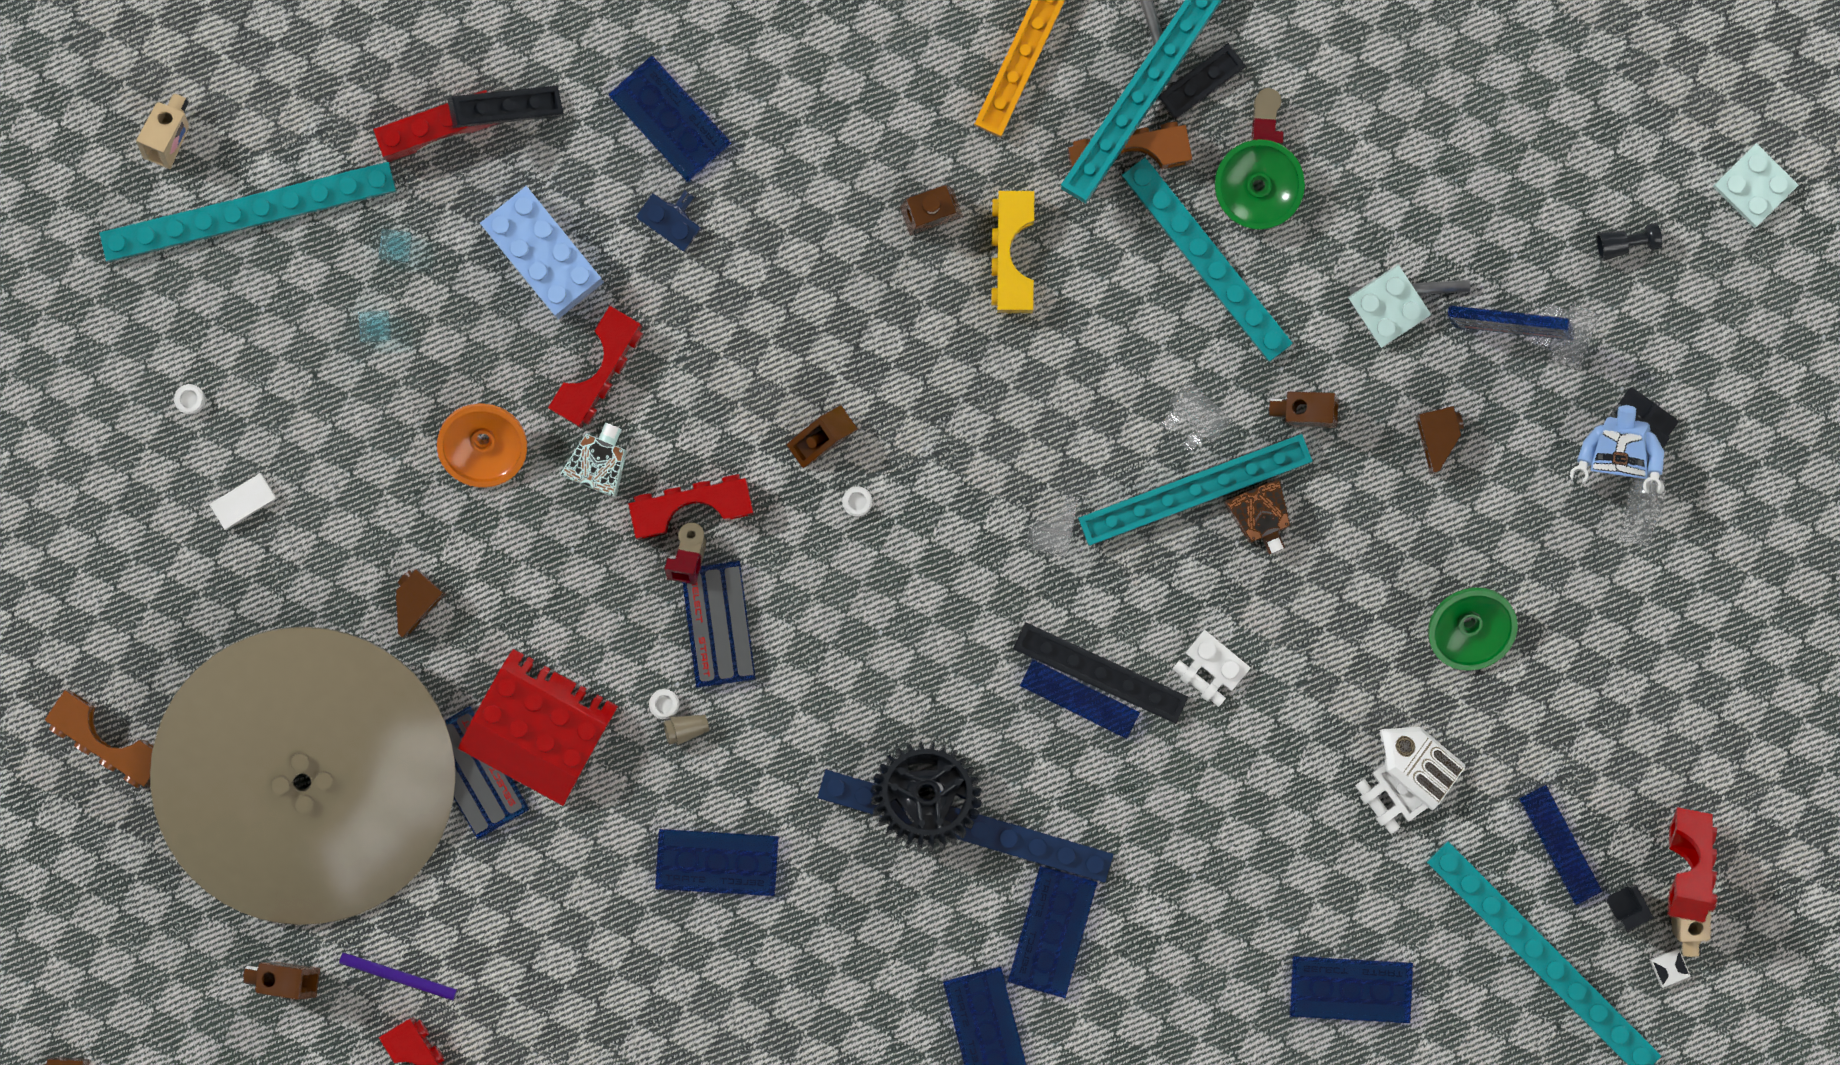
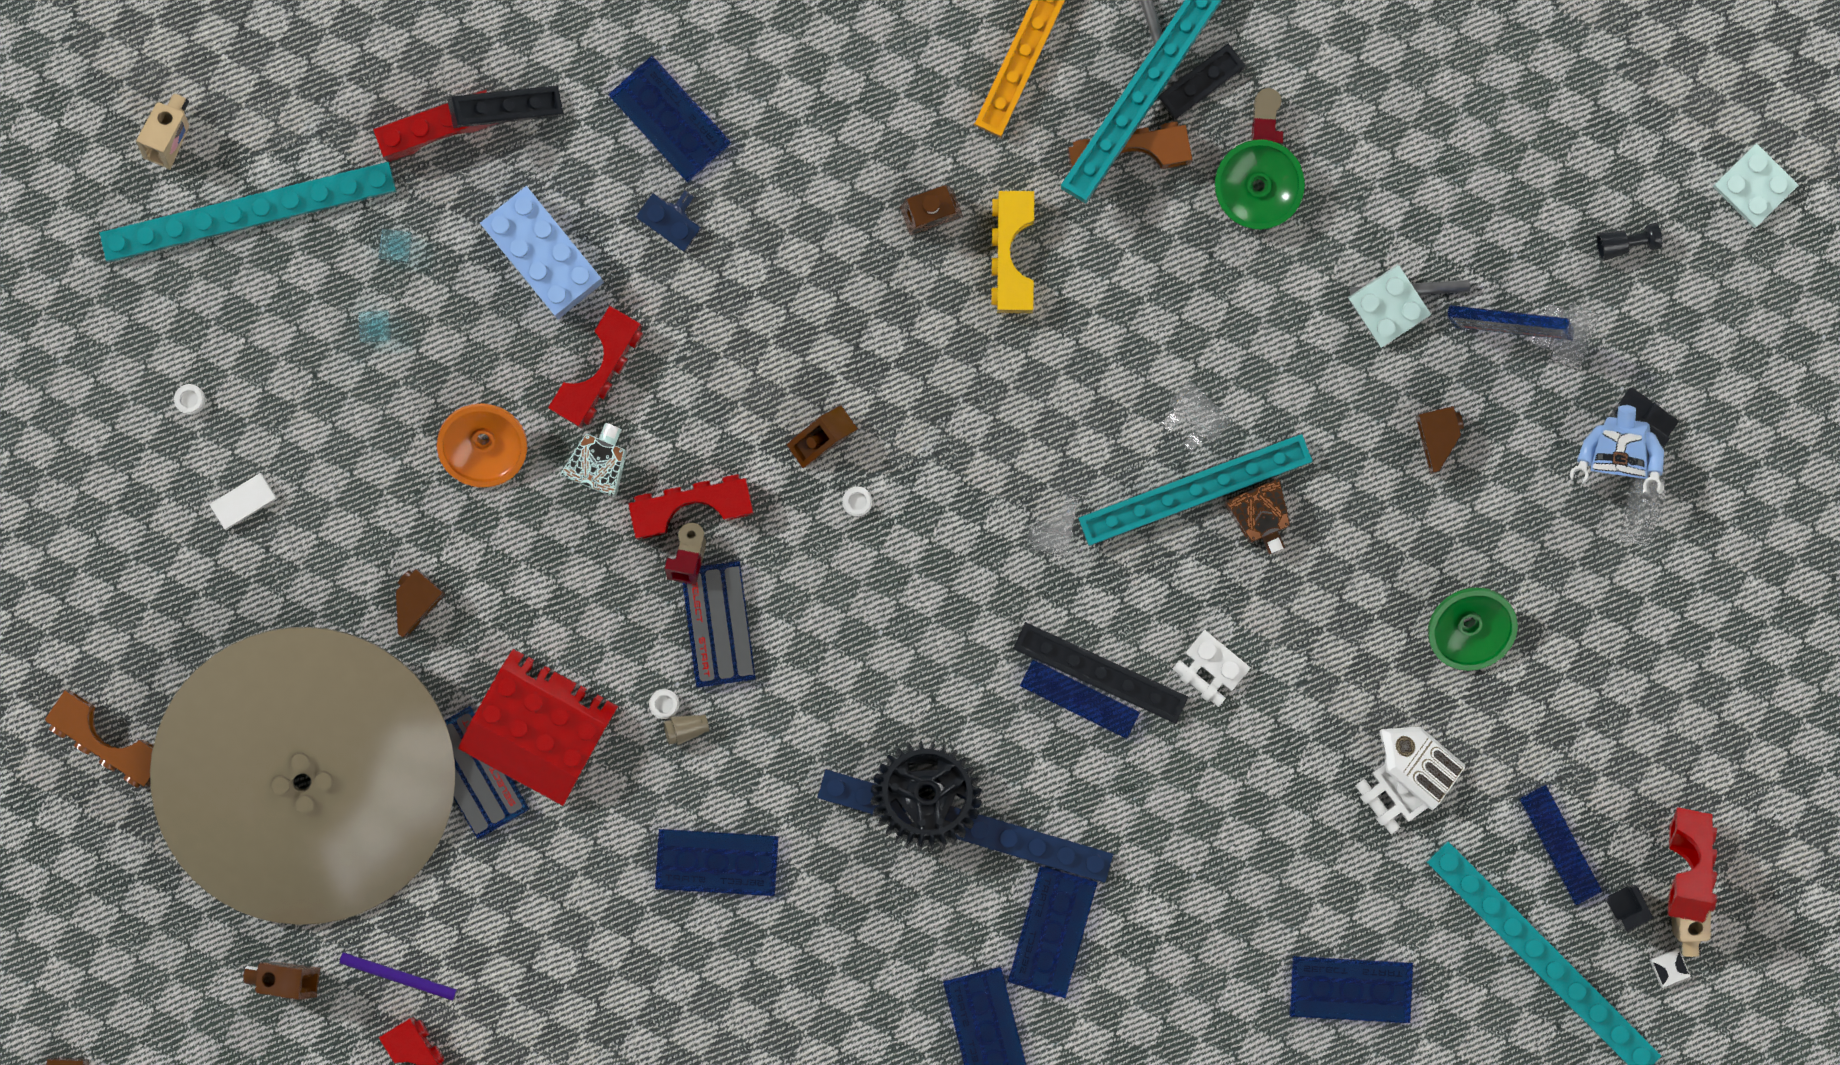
teal plate [1121,157,1293,363] -> none
reddish brown torso [1269,392,1339,428] -> none

